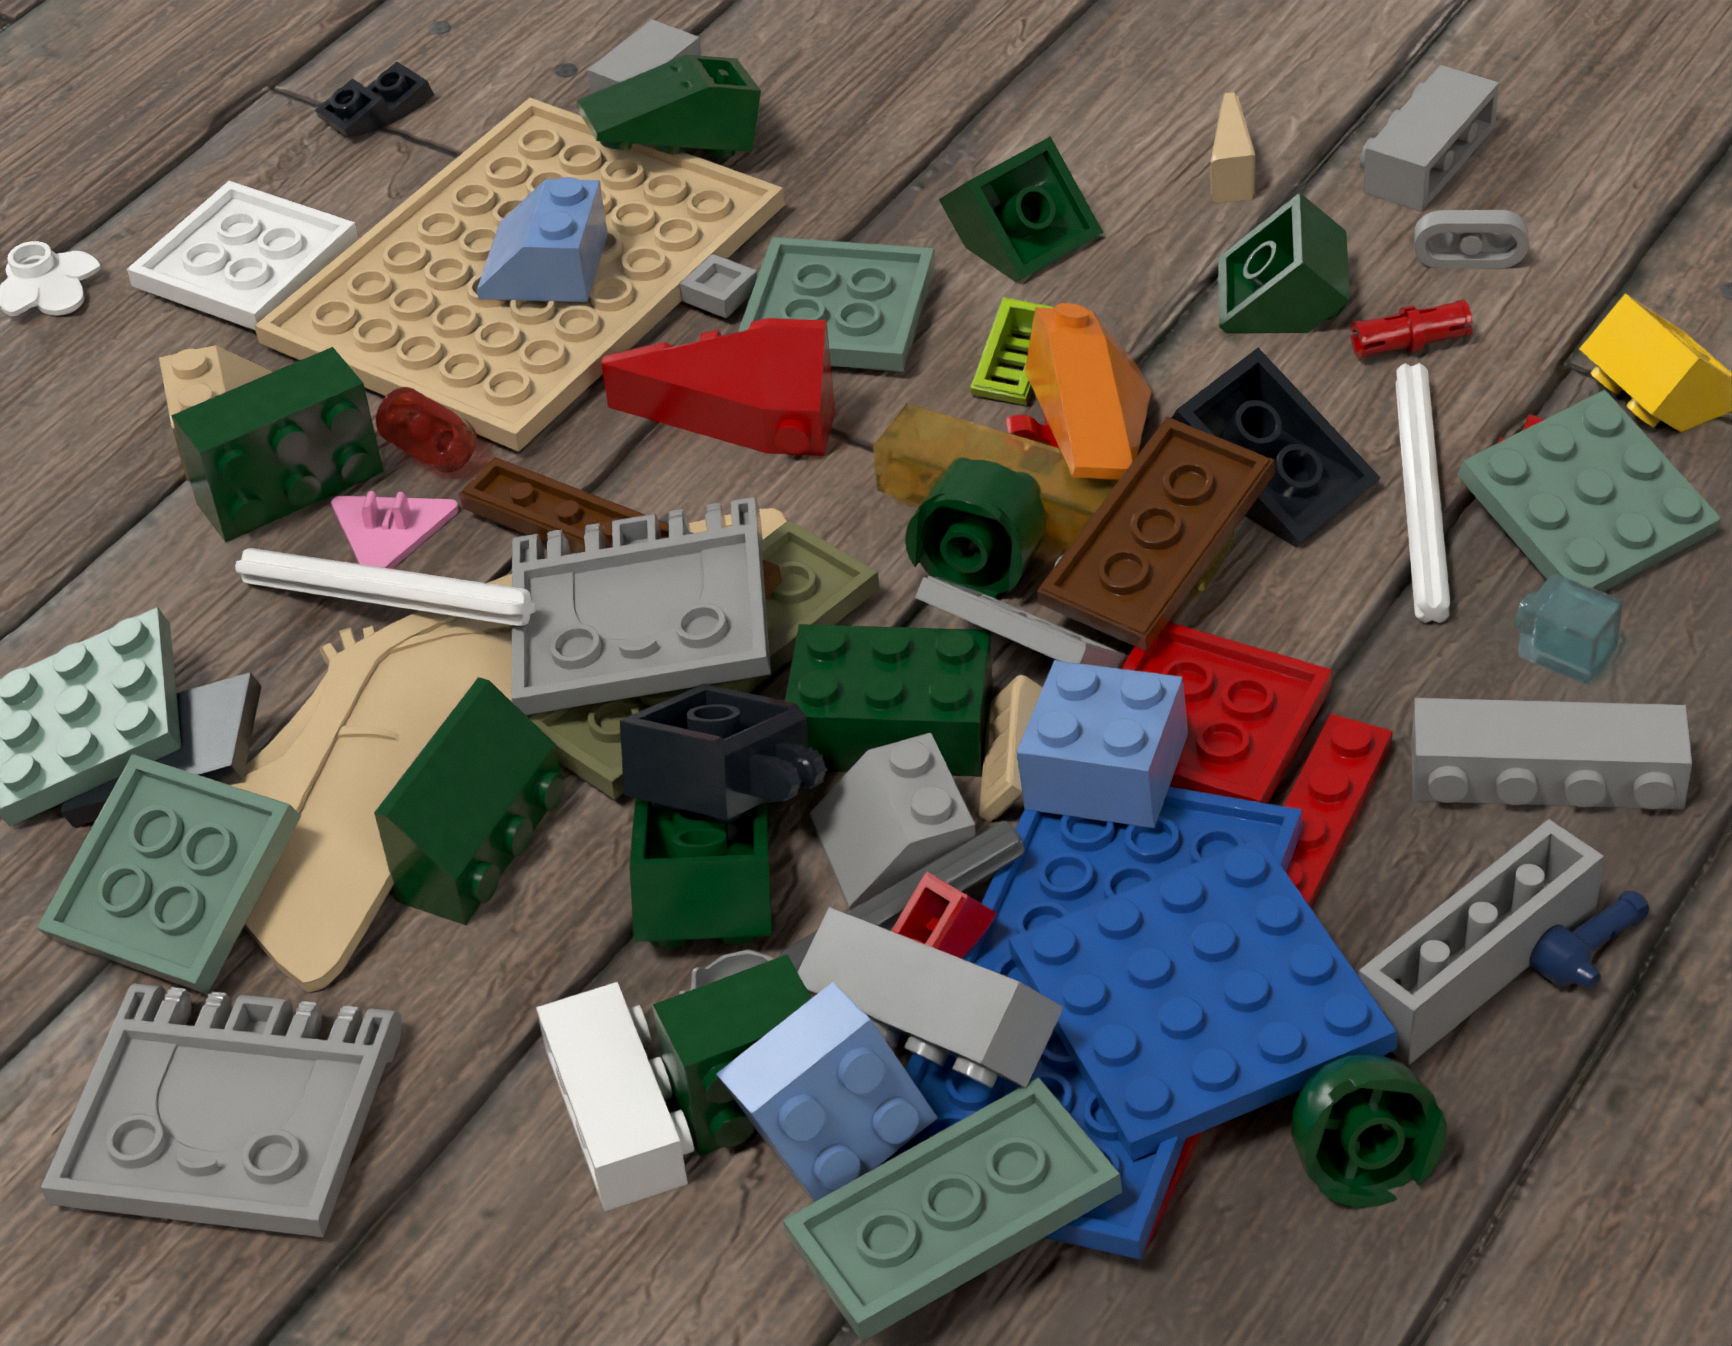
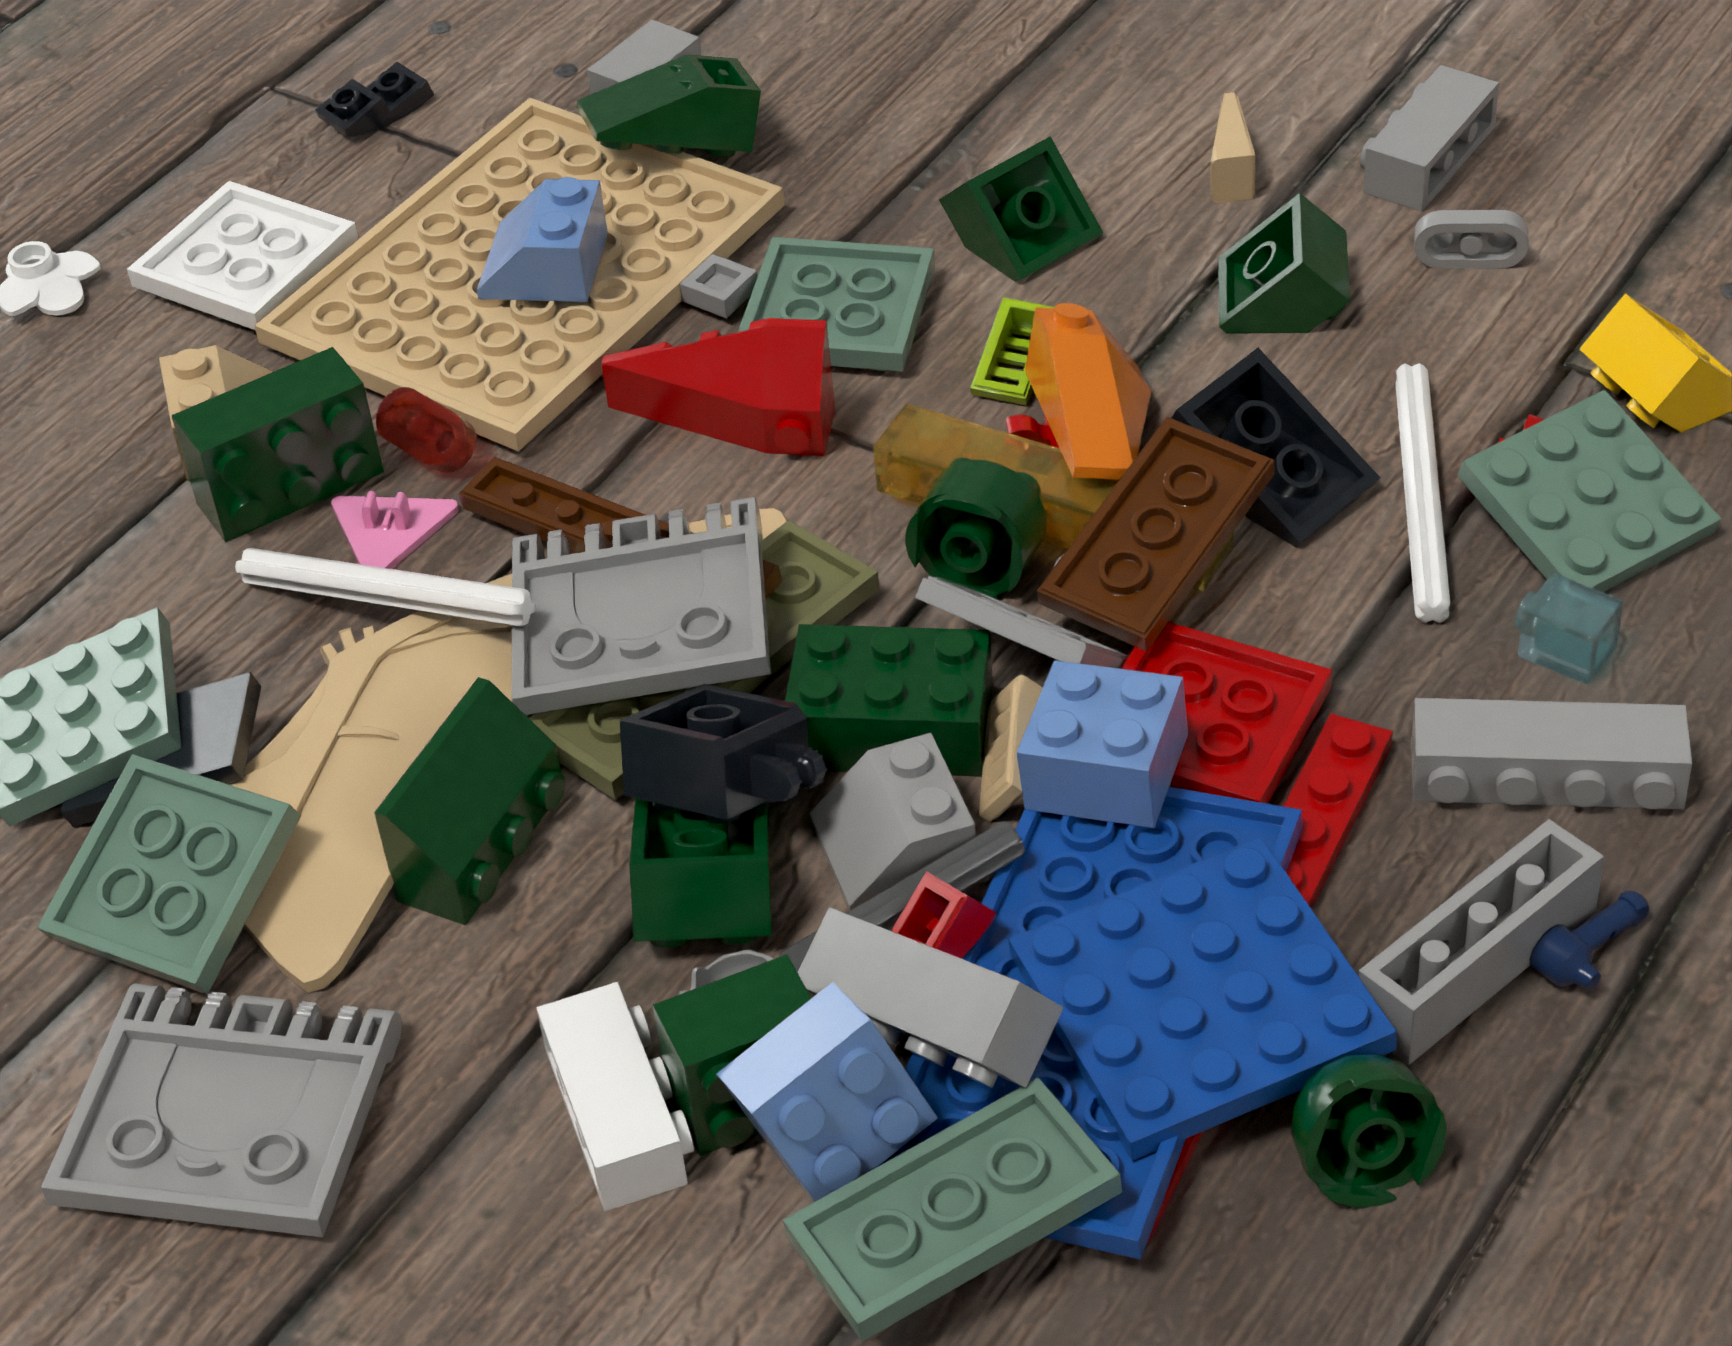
red pin [1350,299,1473,359] -> none

